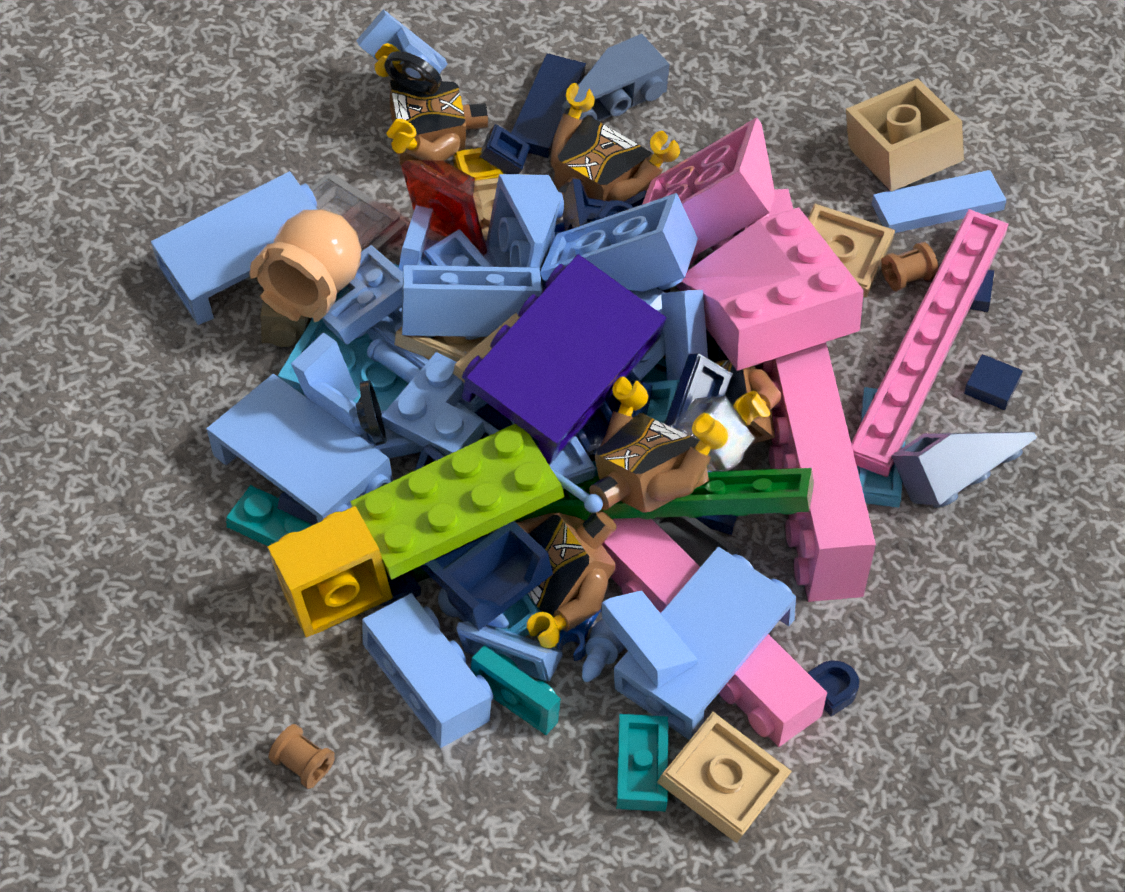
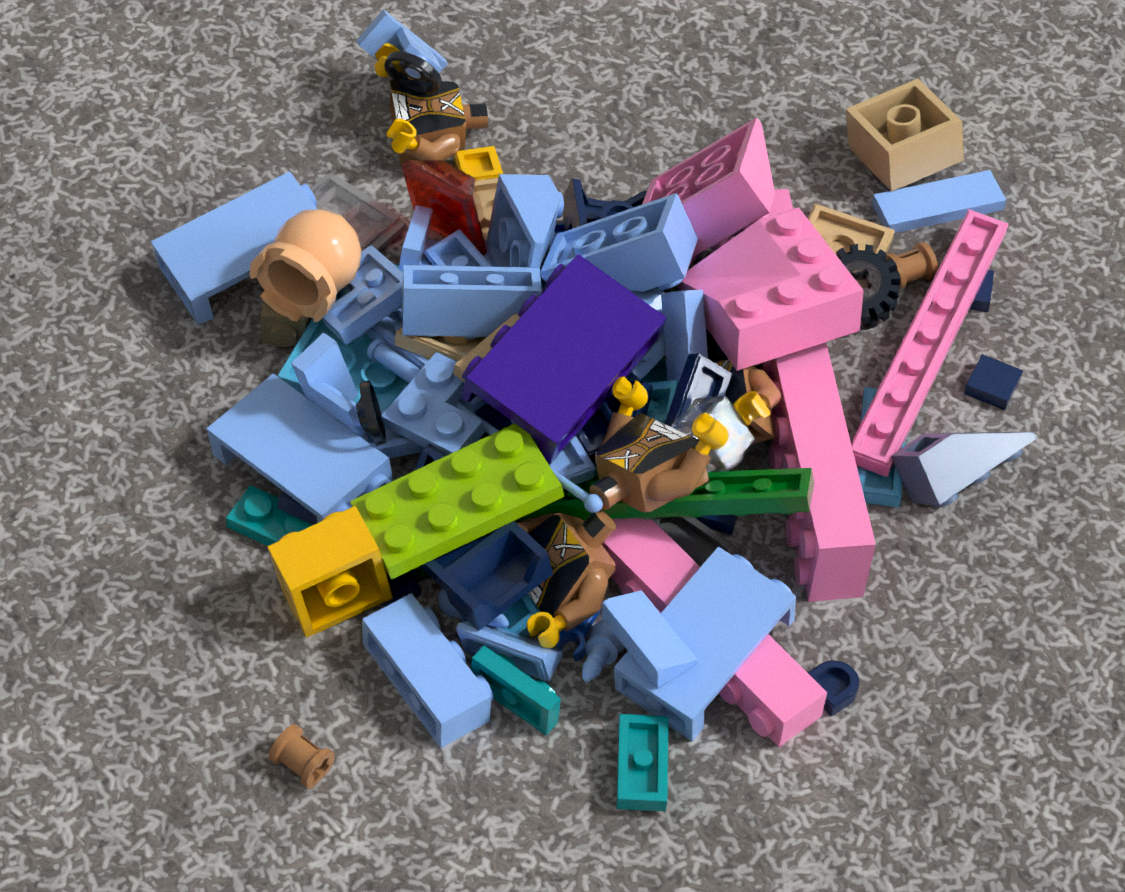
dark blue tile [479,124,530,174] -> none
dark blue tile [511,53,586,158] -> none
torso [550,83,680,201] -> none
sand blue slope [561,34,670,121] -> none
tan tile [657,712,792,843] -> none
none -> black wheel [836,244,900,329]

